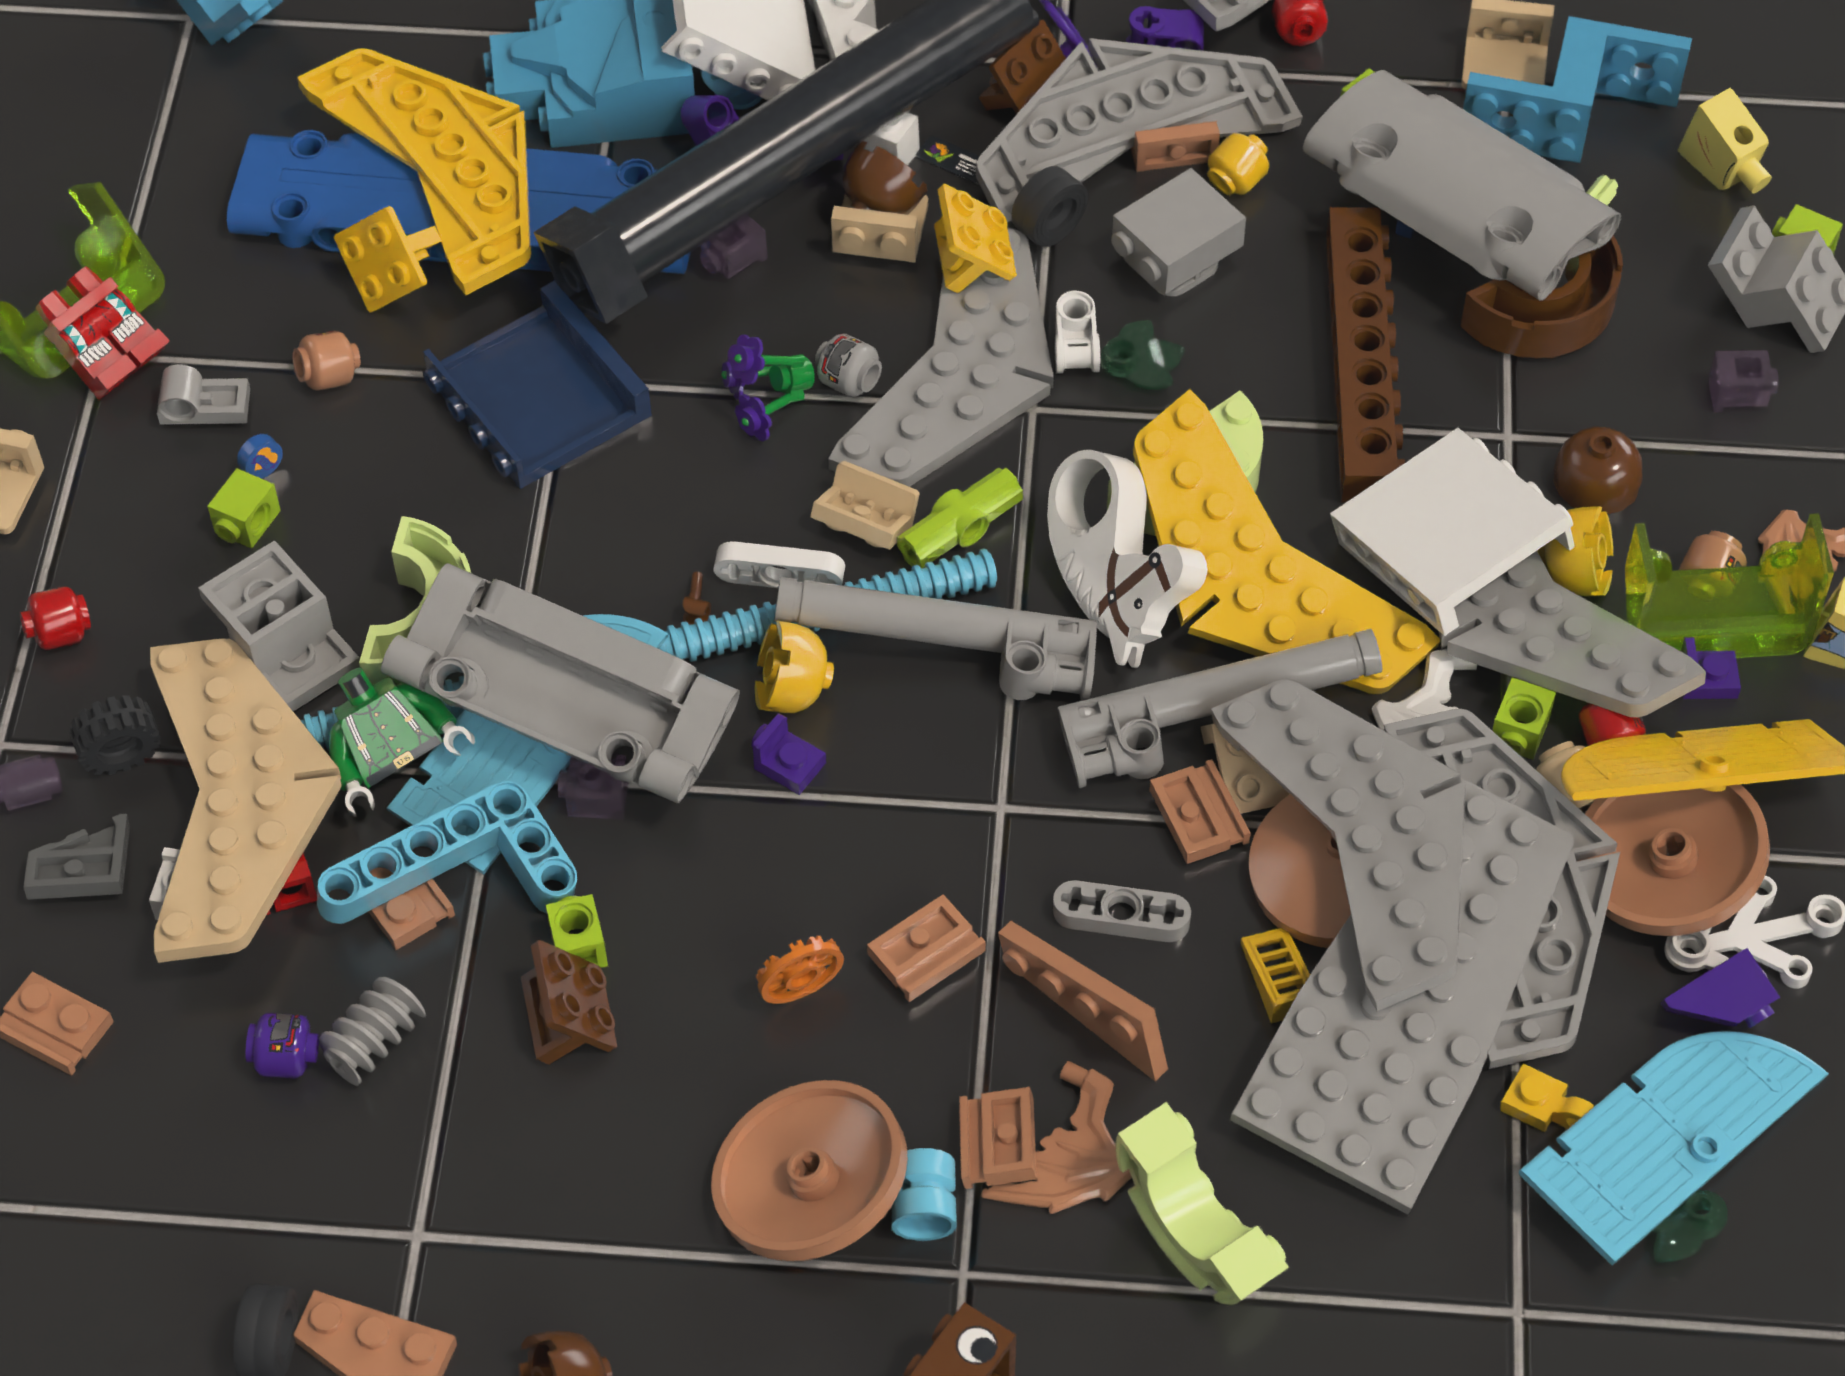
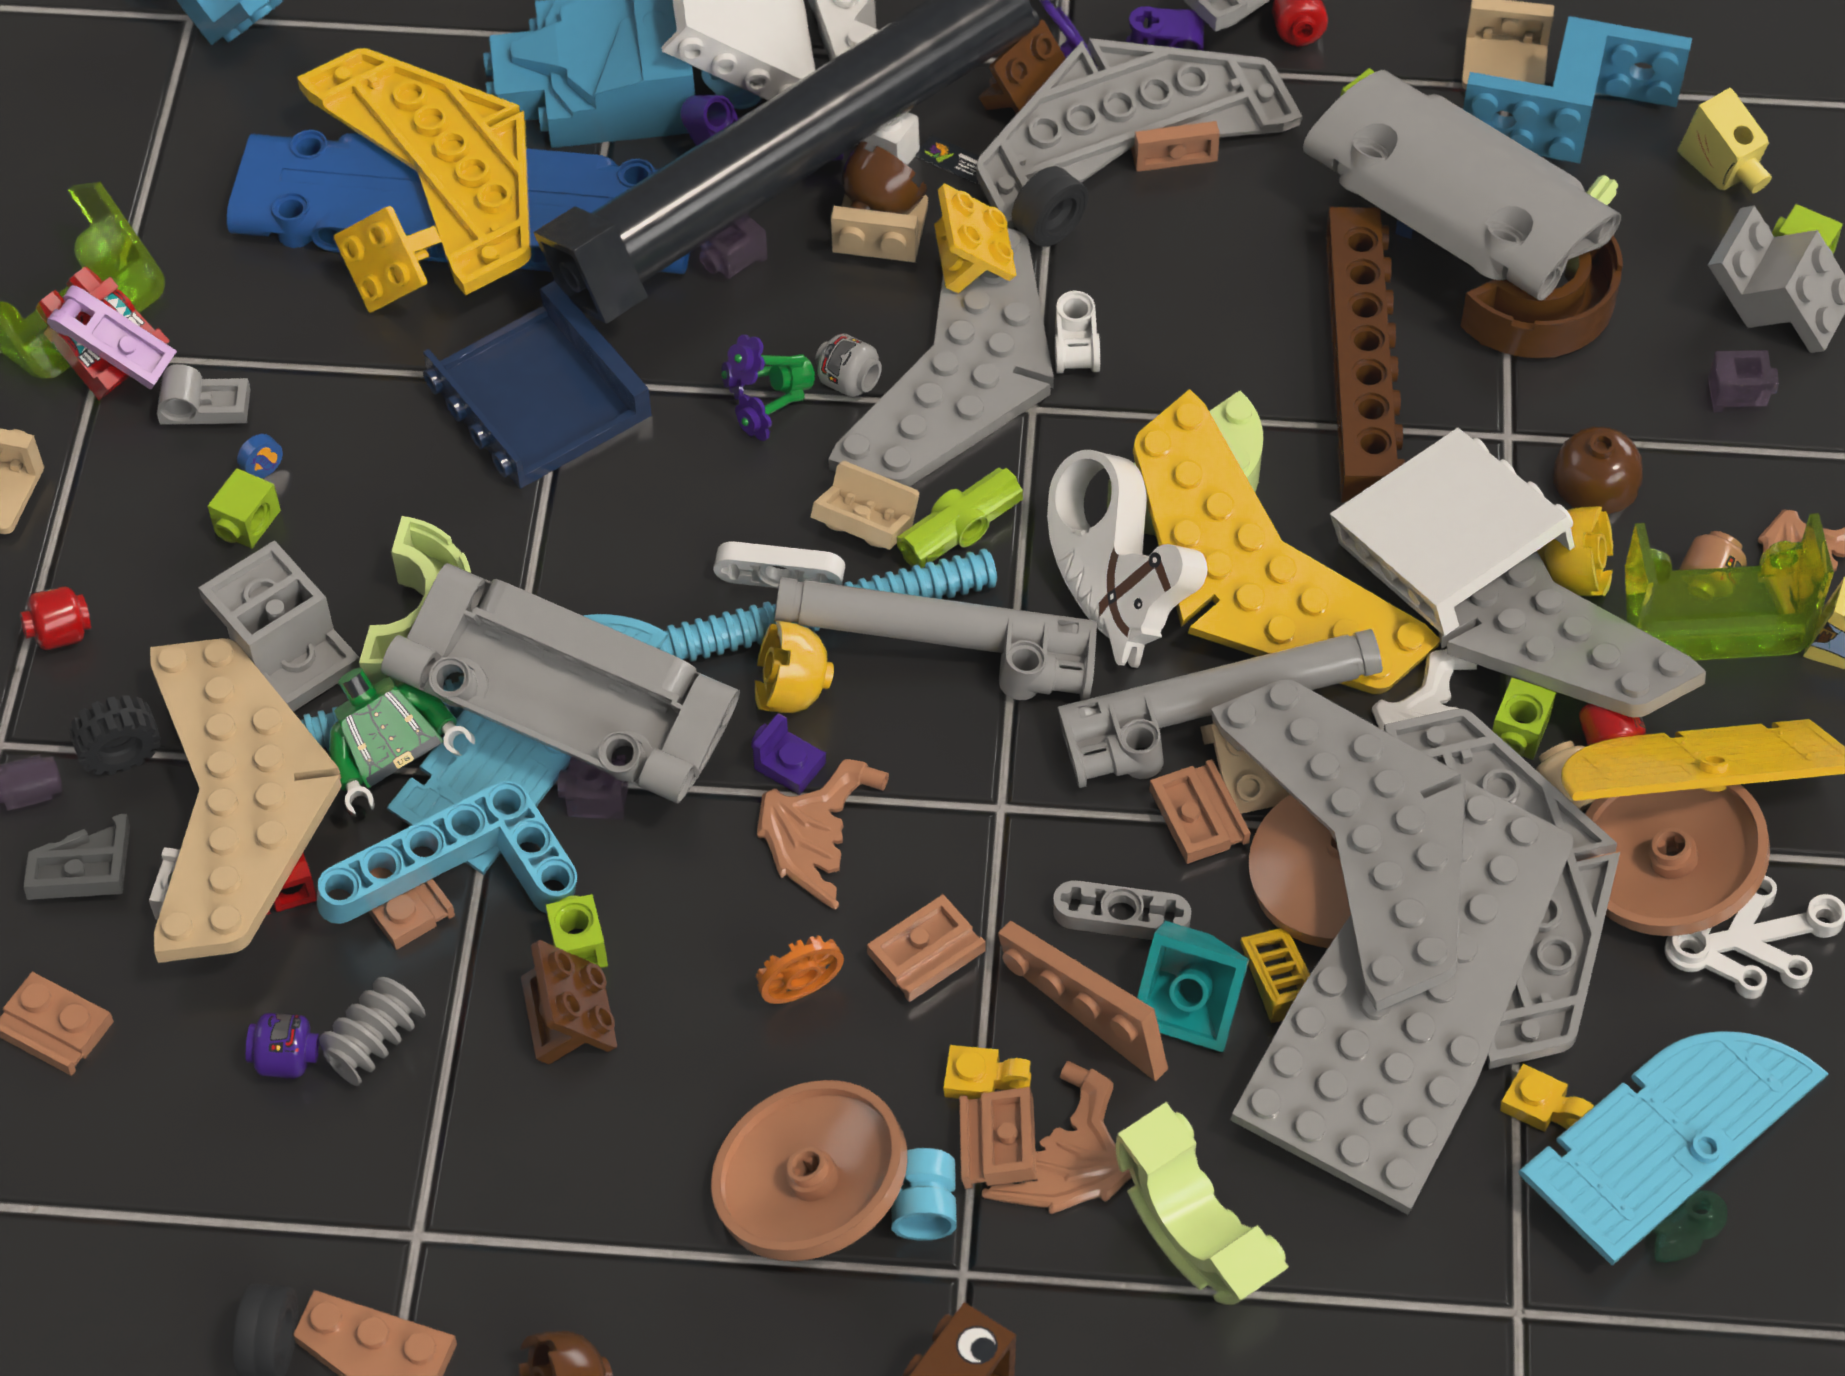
nougat head [293,331,360,390] -> none
reddish brown hand [683,572,711,625] -> none
clear green plate [1100,320,1185,390] -> none
light grey brick [1111,168,1246,296] -> none
yellow head [1207,133,1269,195] -> none
dark purple slope [1660,948,1780,1028] -> none
dark purple bracket [1680,637,1741,699] -> none
none -> lavender plate [47,285,177,390]
none -> nougat animal [757,759,889,910]
none -> yellow plate [944,1045,1032,1100]
none -> teal slope [1137,921,1249,1052]

